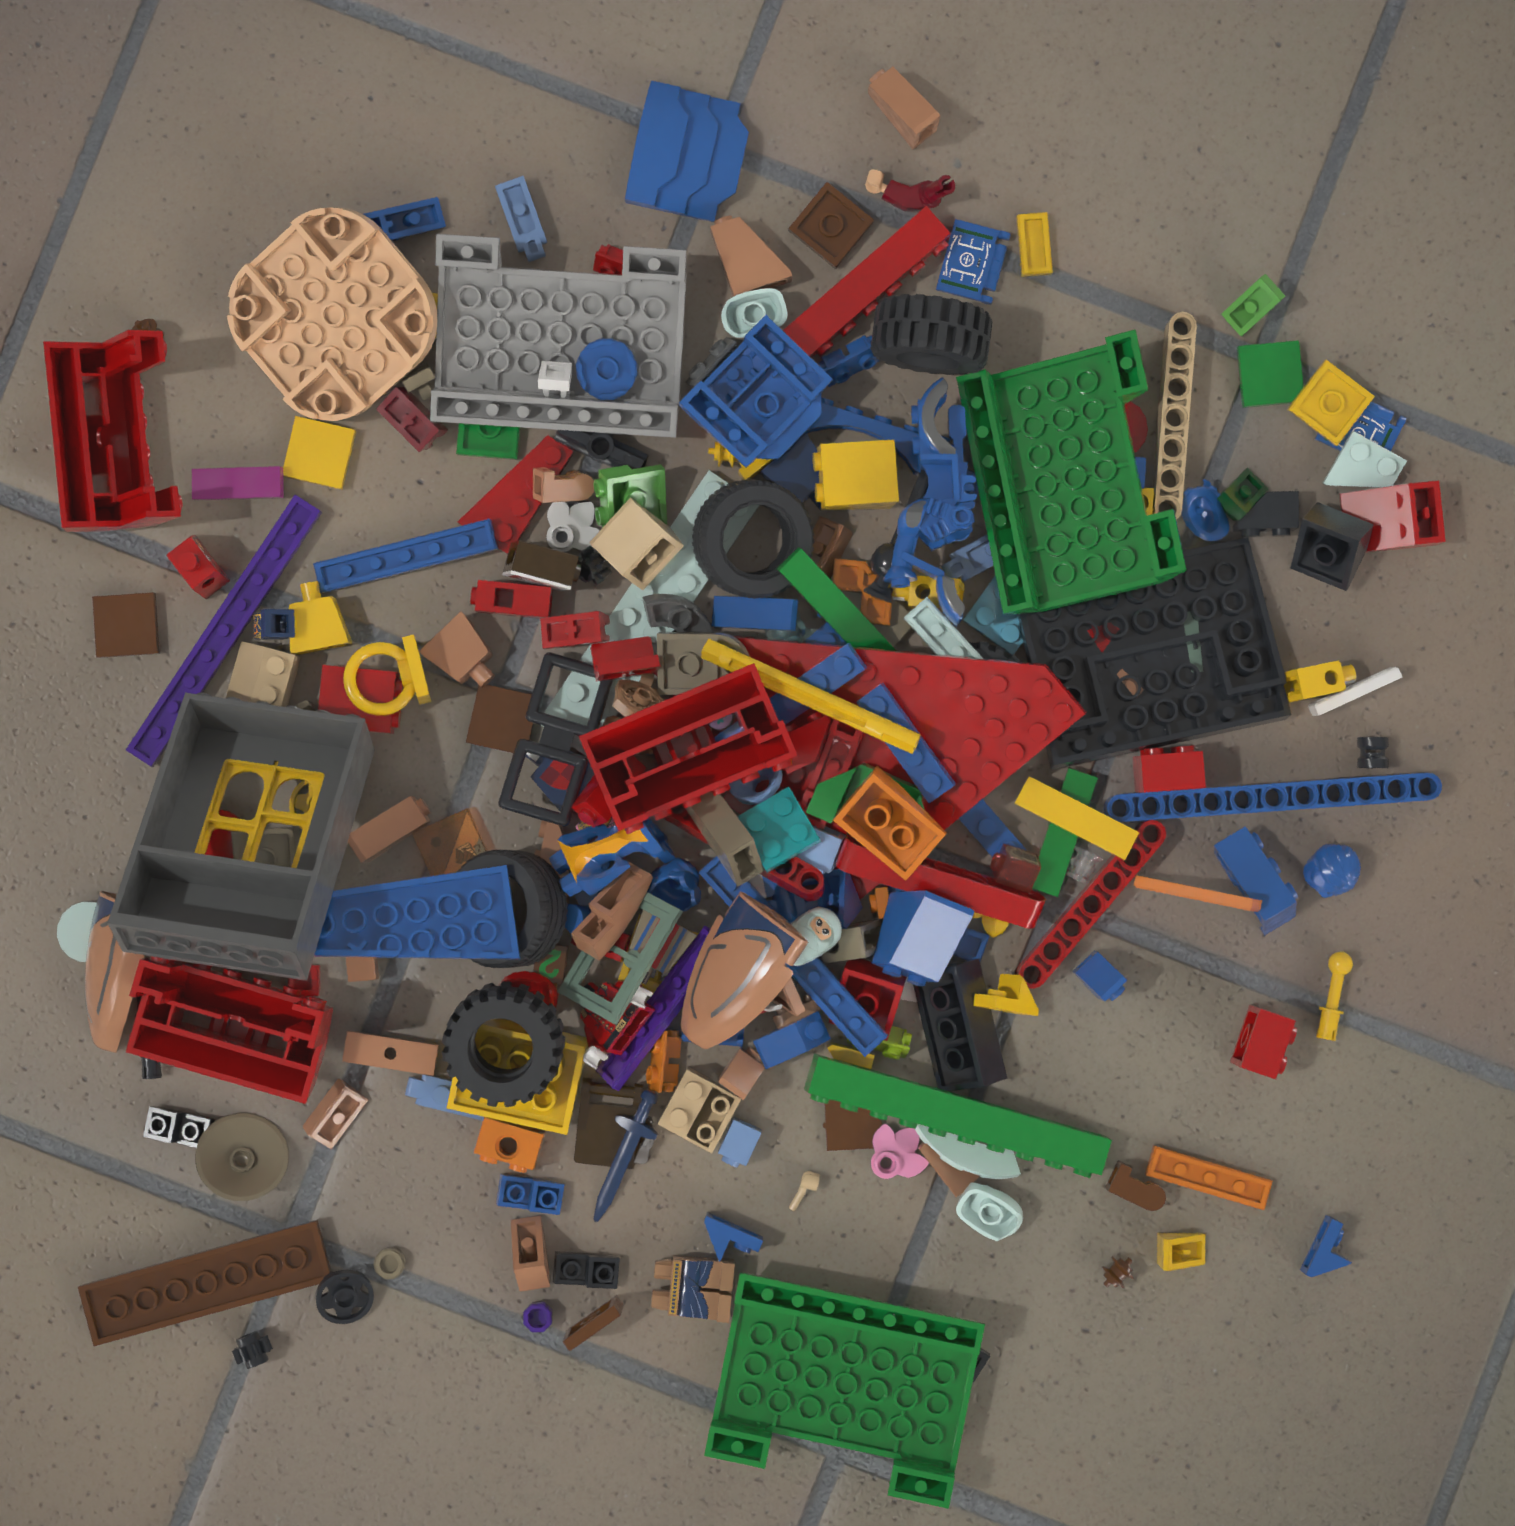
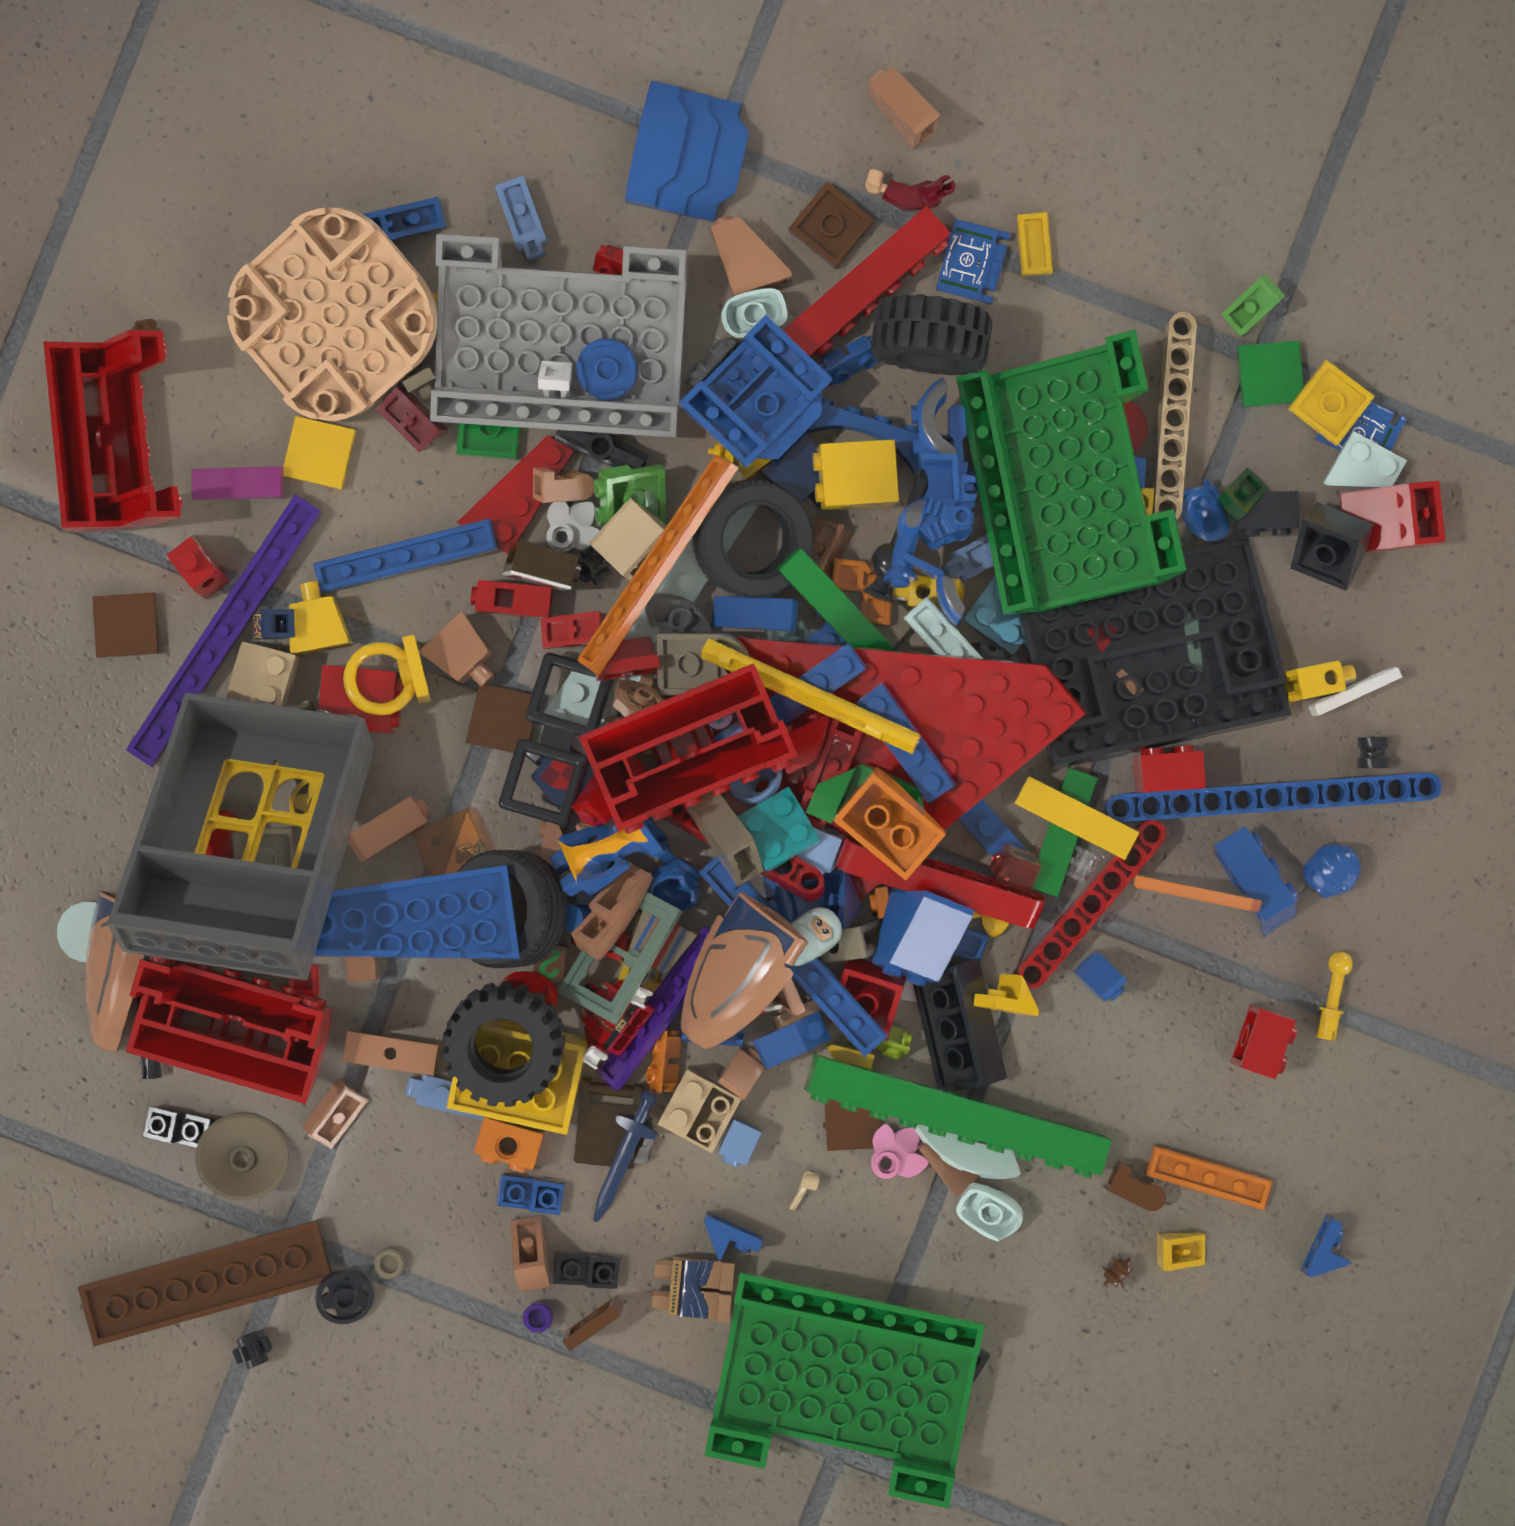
none -> orange tile [577,455,738,675]

